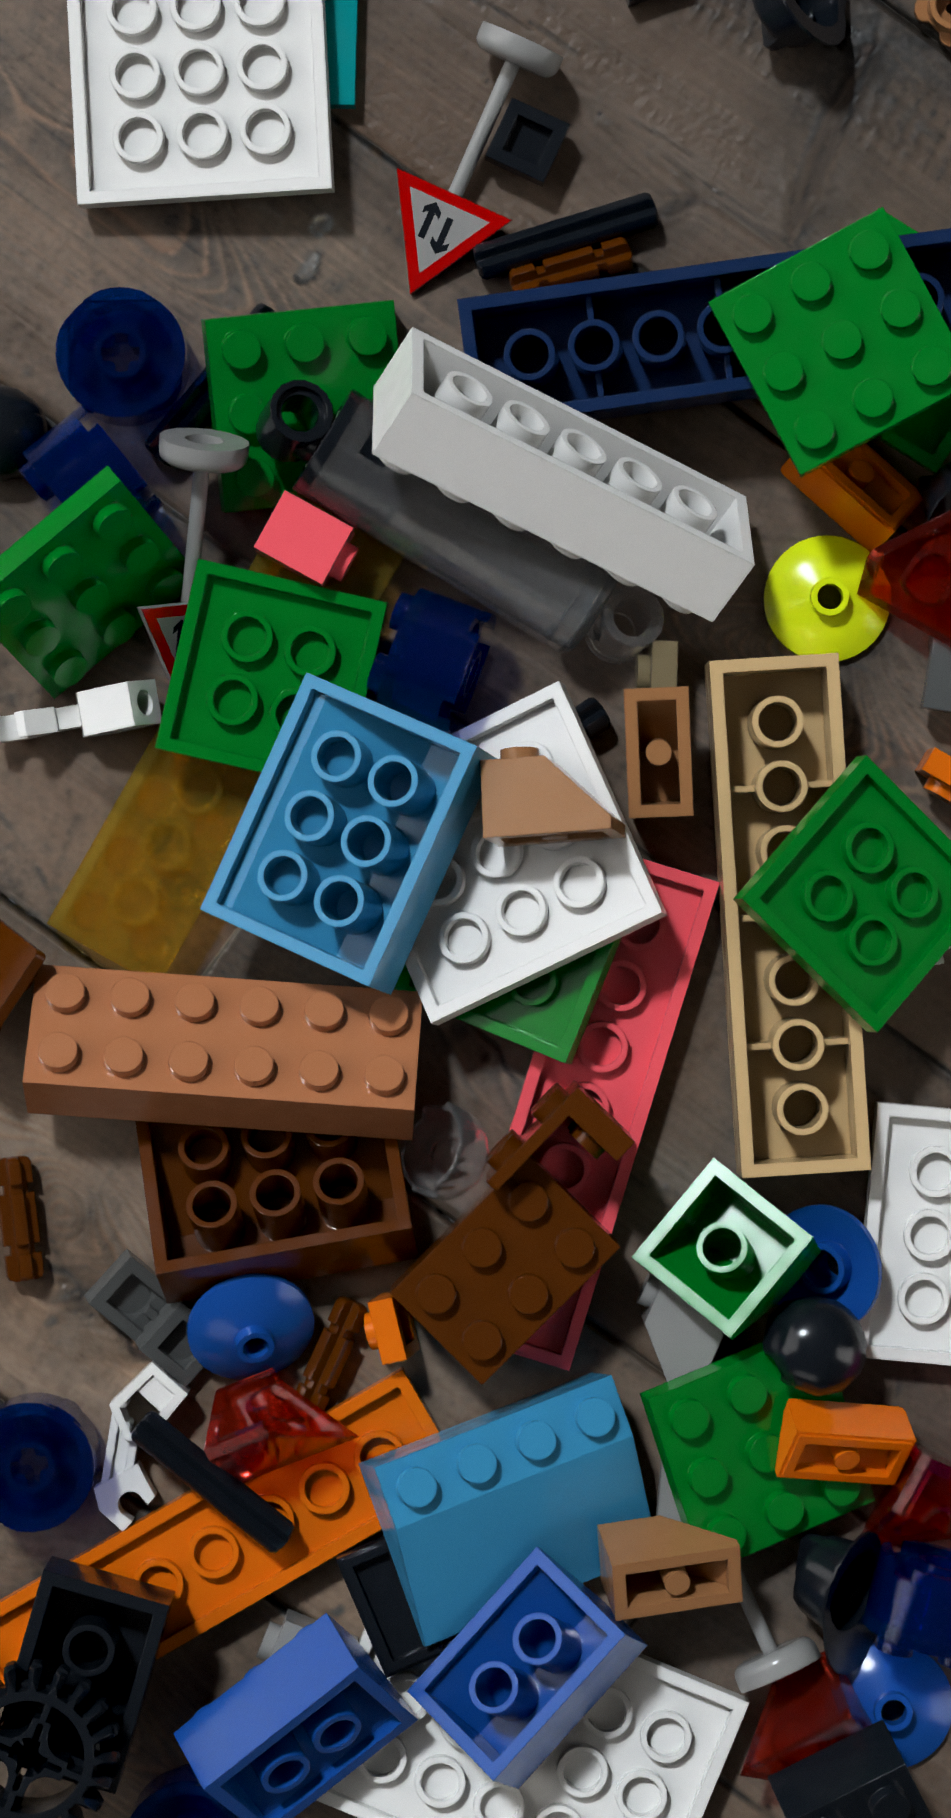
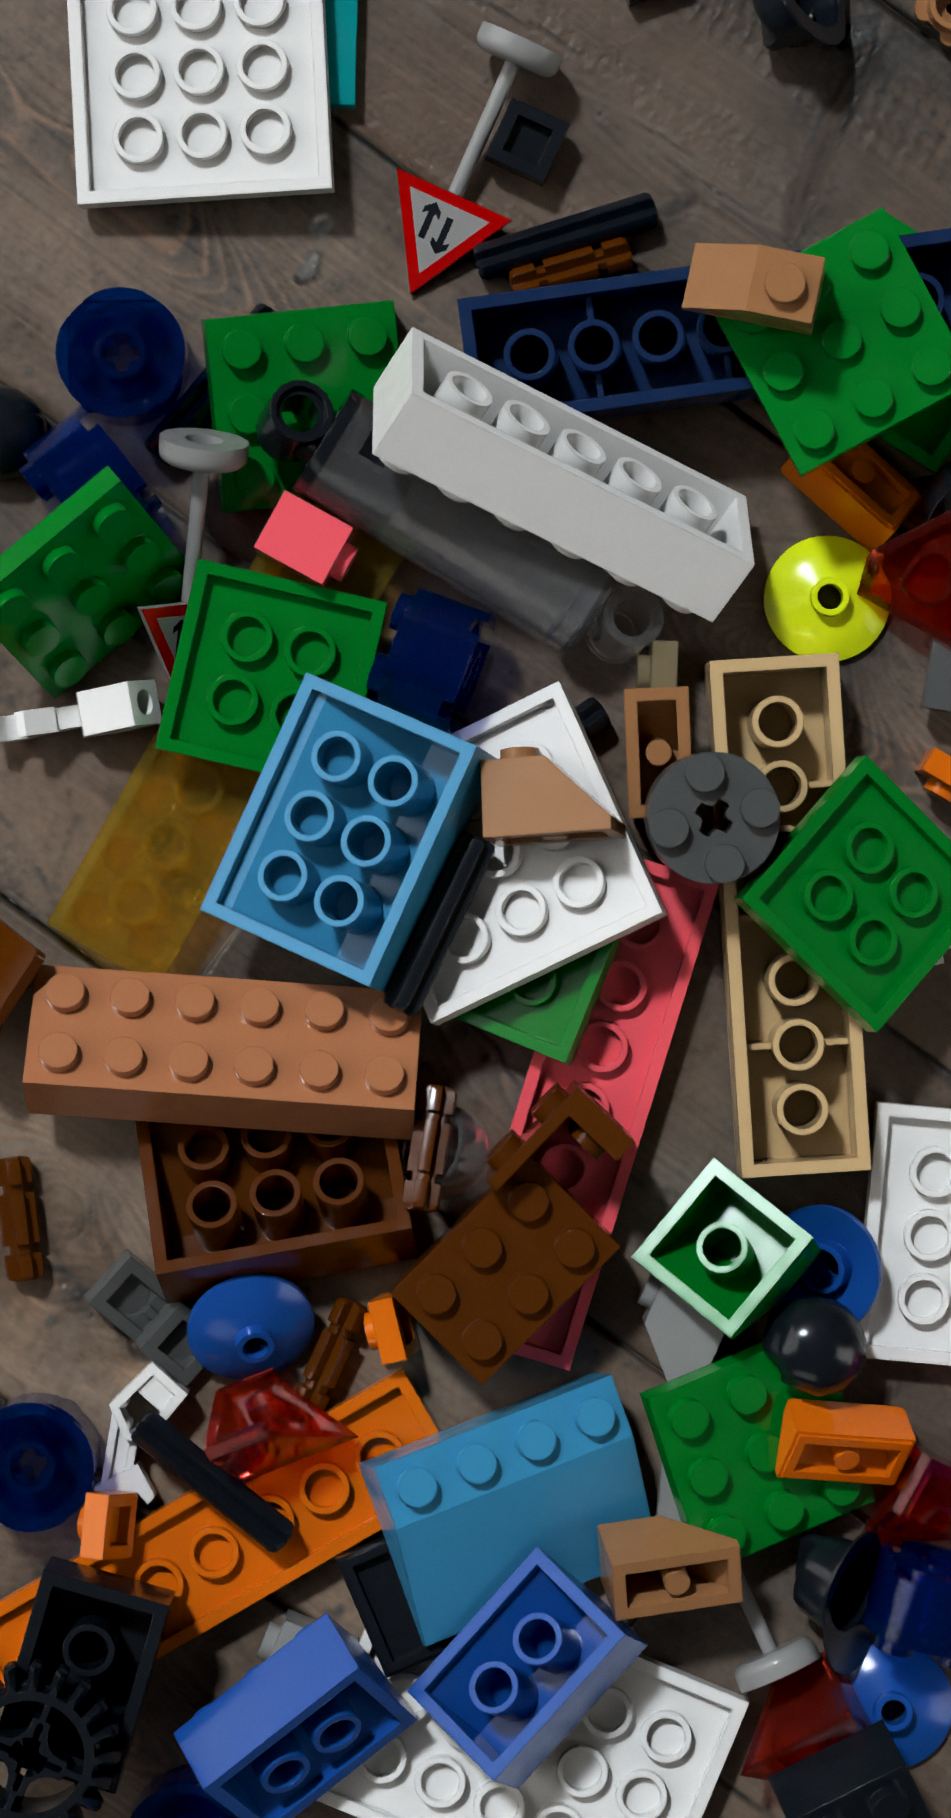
none -> orange plate [77,1490,138,1560]
none -> black axle [383,832,495,1017]
none -> reddish brown axle [401,1084,457,1213]
none -> dark grey brick [644,752,780,884]
none -> medium nougat slope [682,243,825,335]

